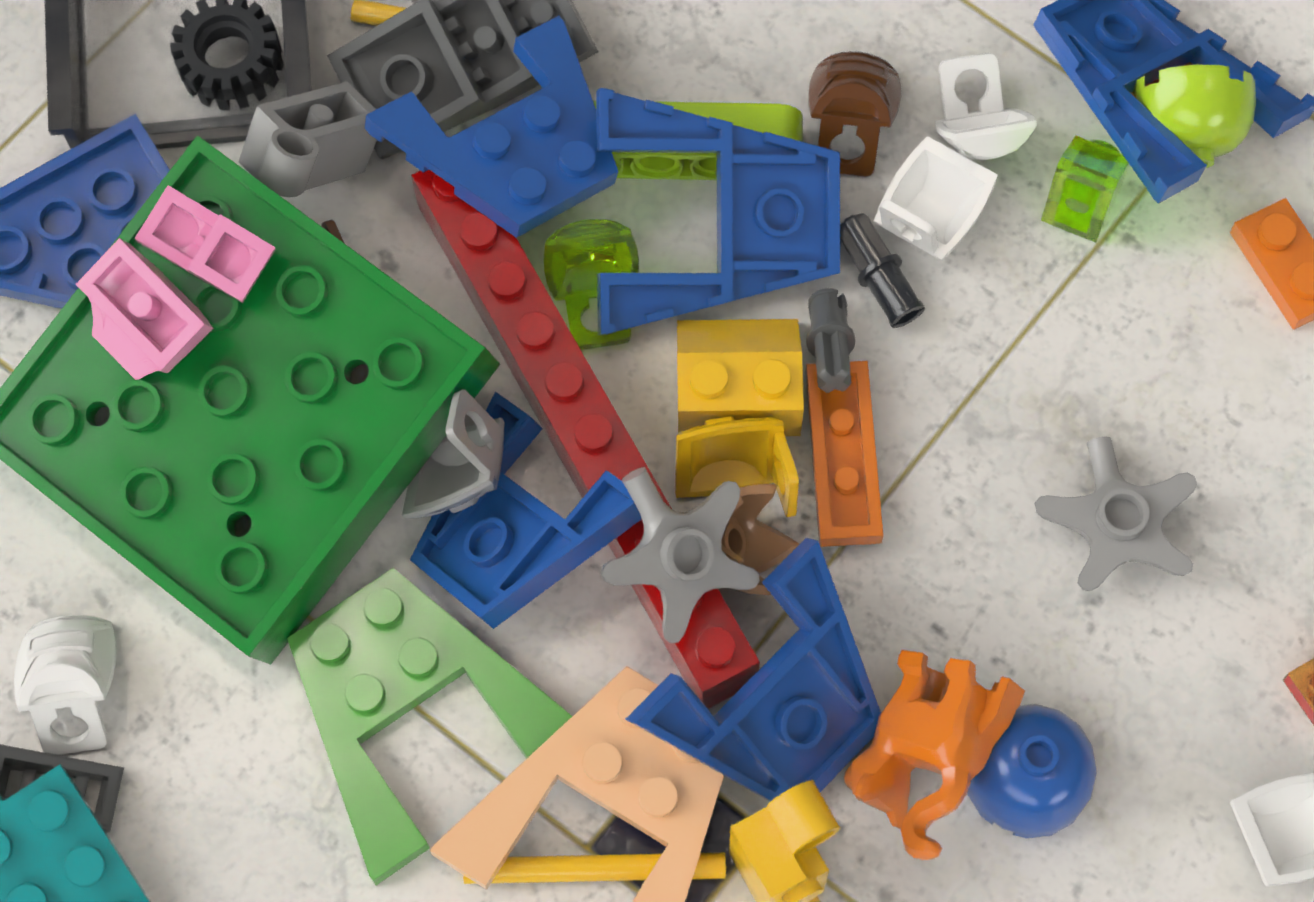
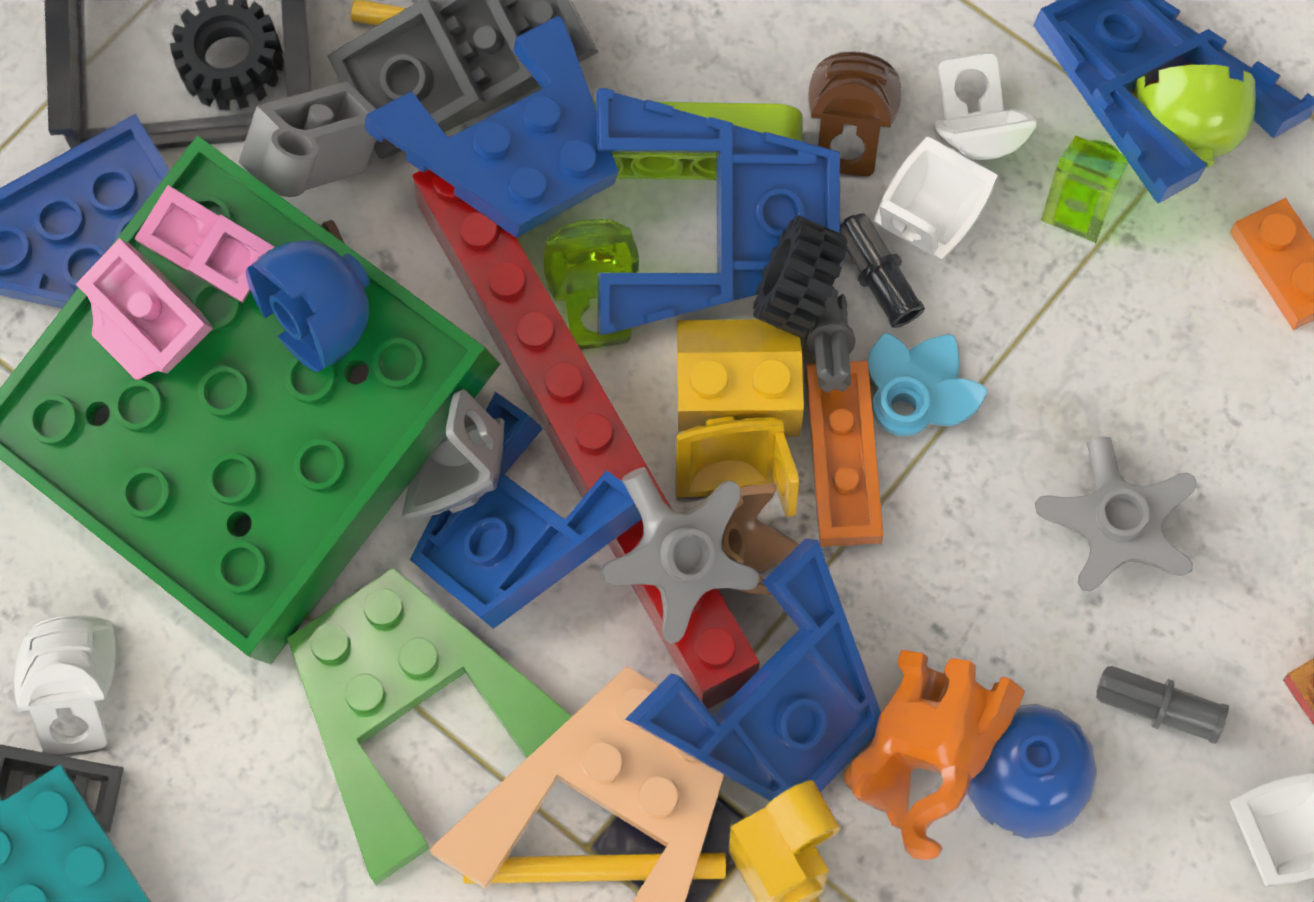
none -> blue cylinder [245,240,370,372]
none -> black tyre [753,215,847,337]
none -> medium azure plate [868,333,987,436]
none -> dark grey axle [1096,666,1229,744]

